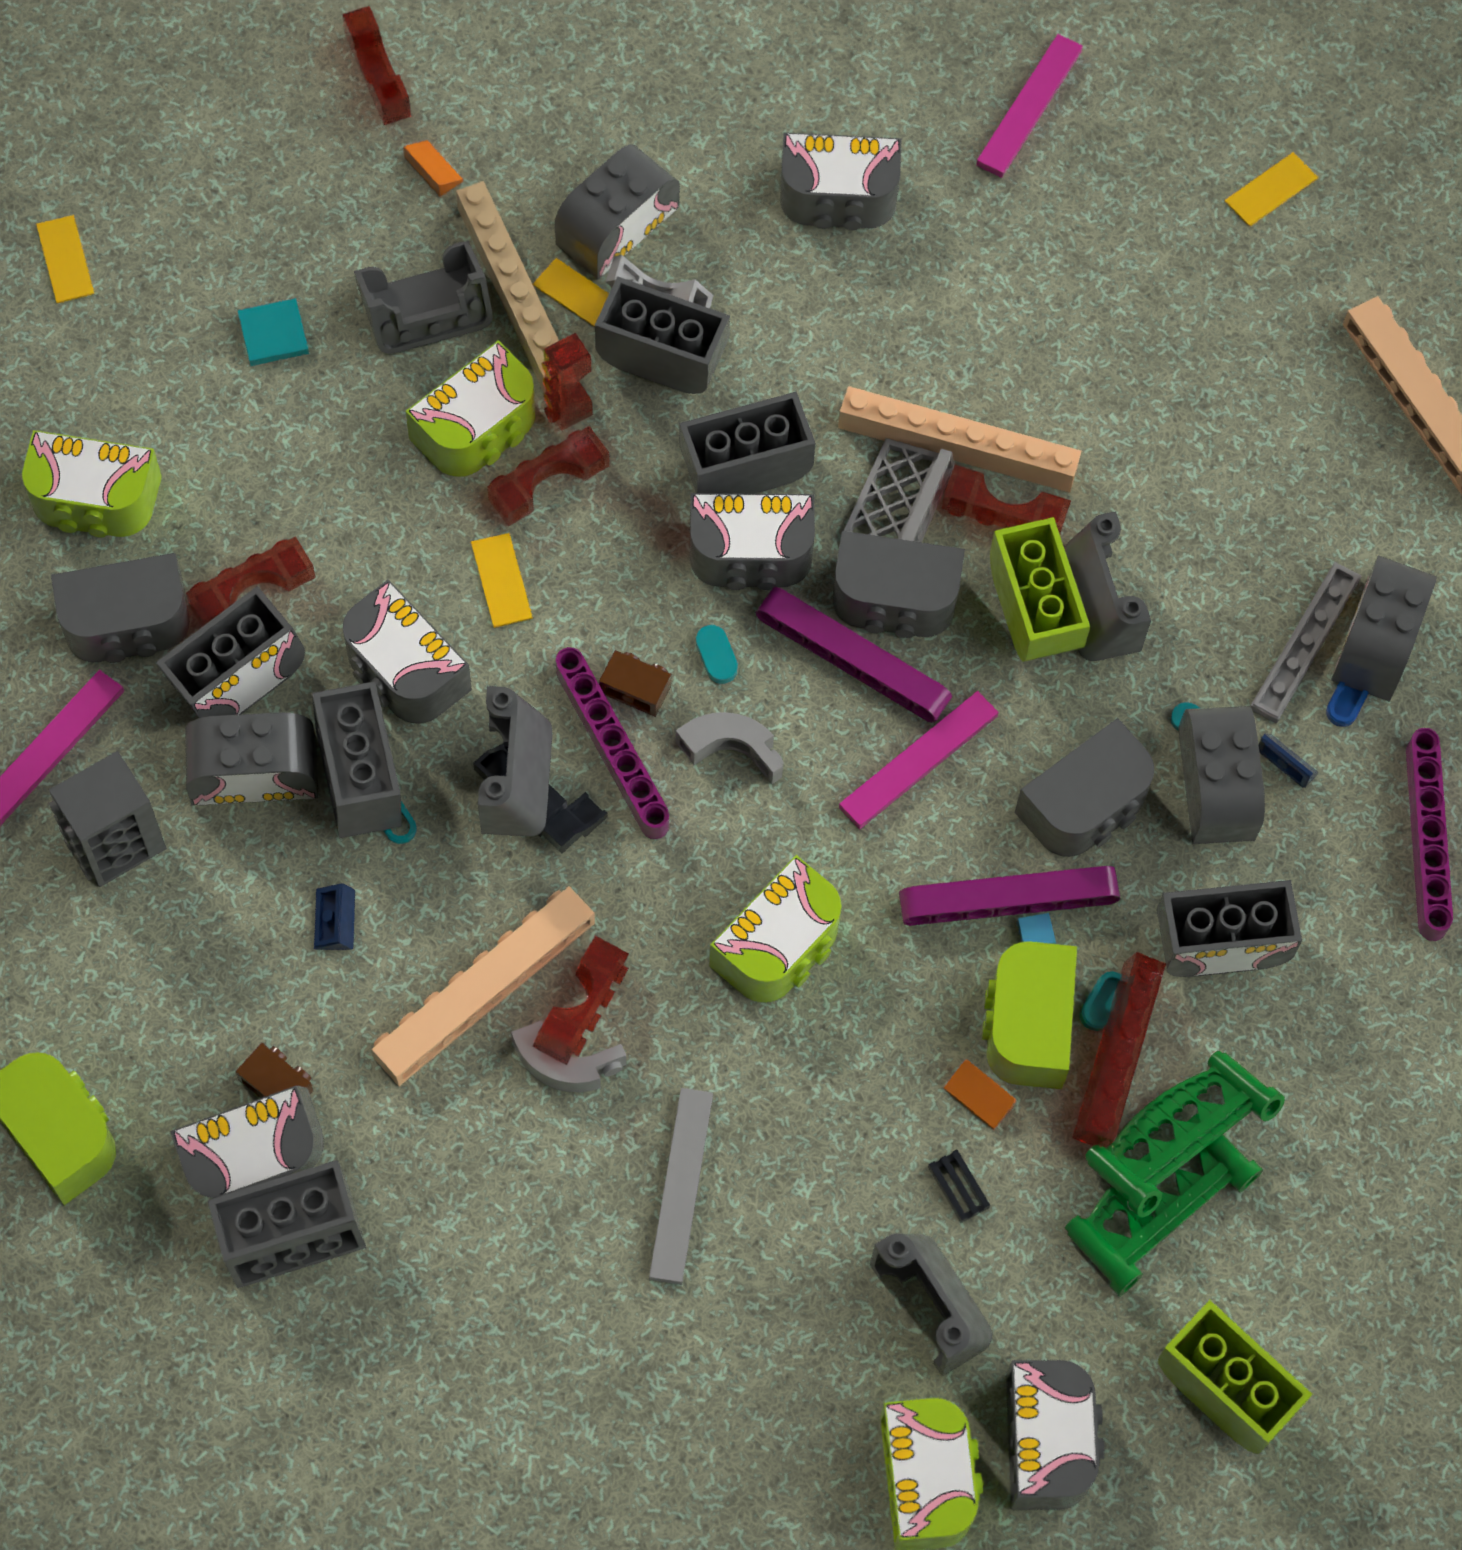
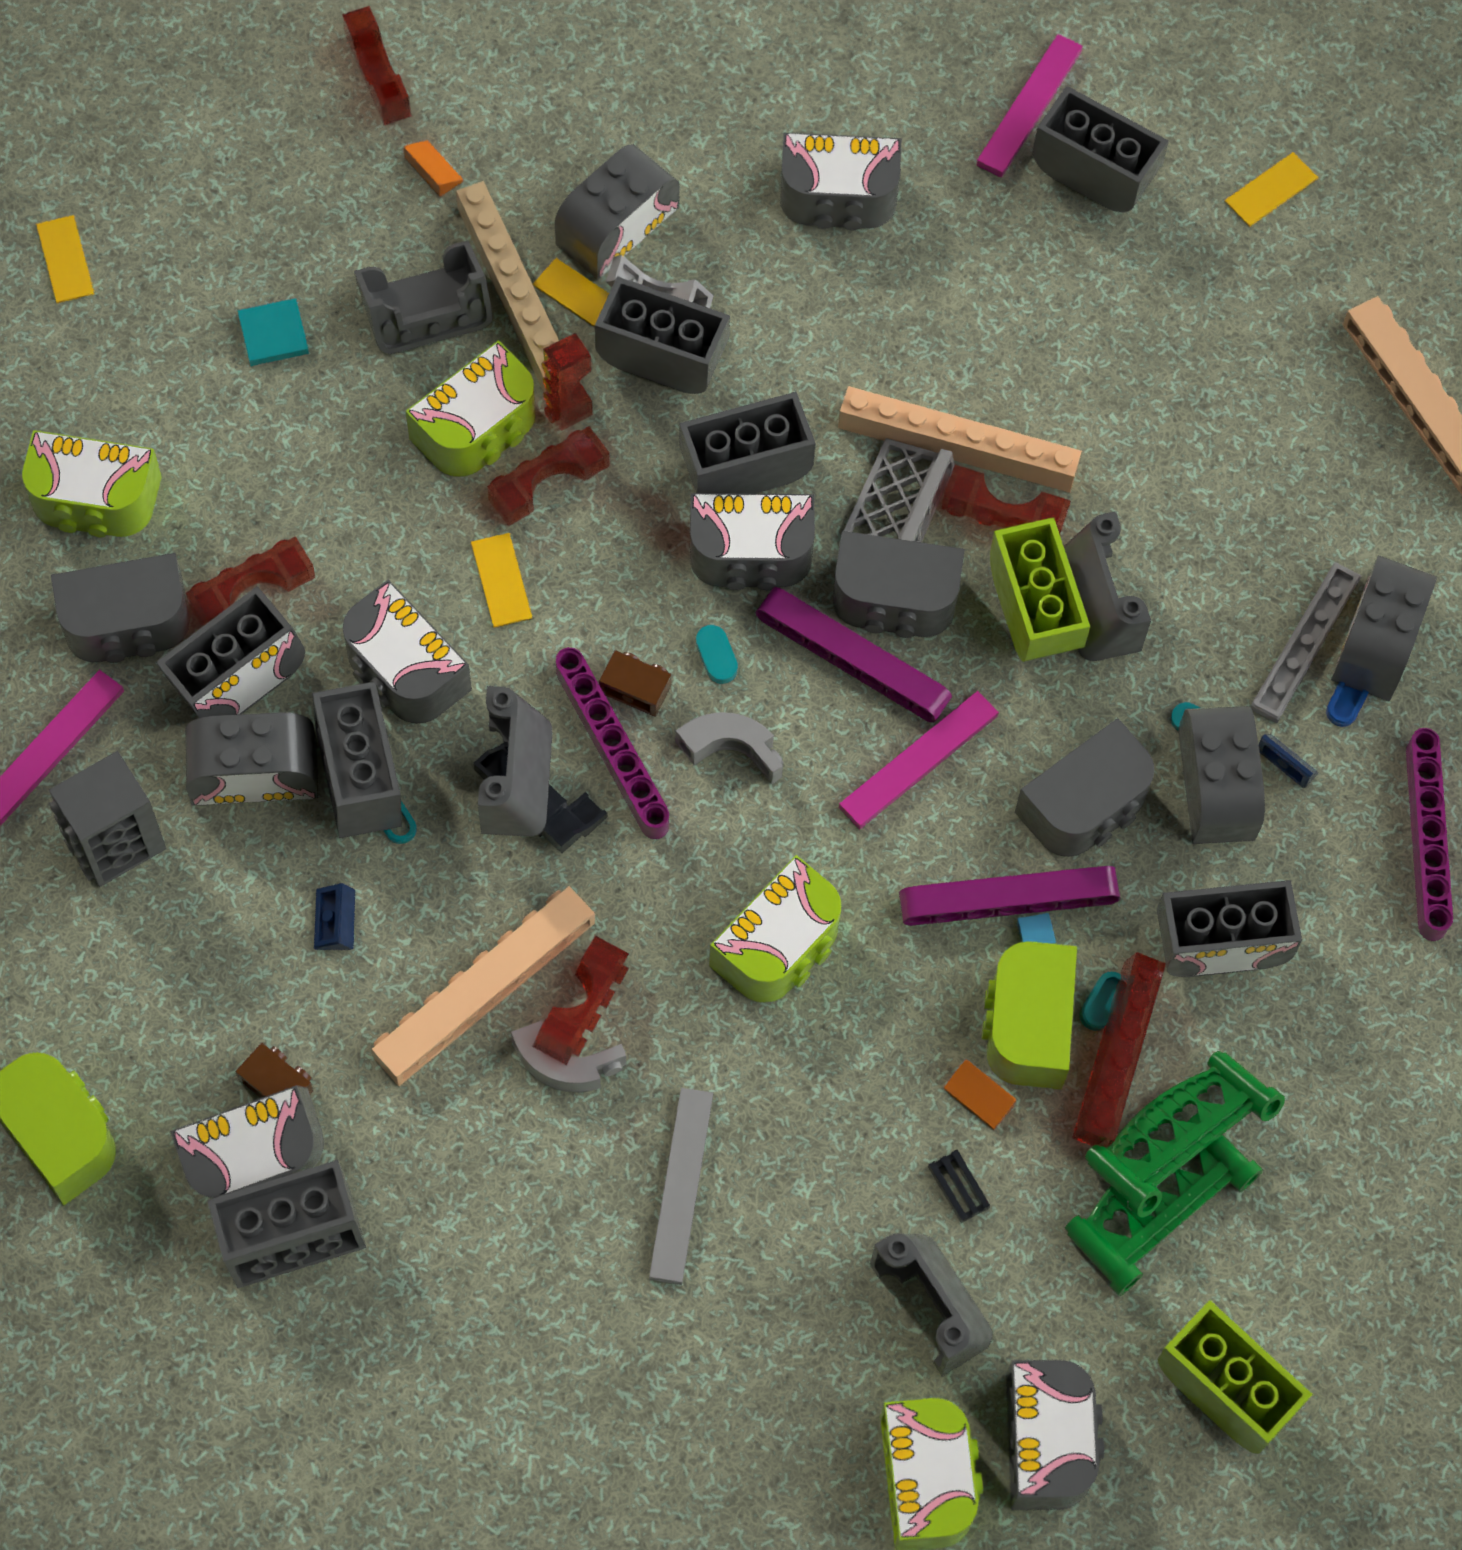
none -> dark grey brick [1033,86,1169,212]

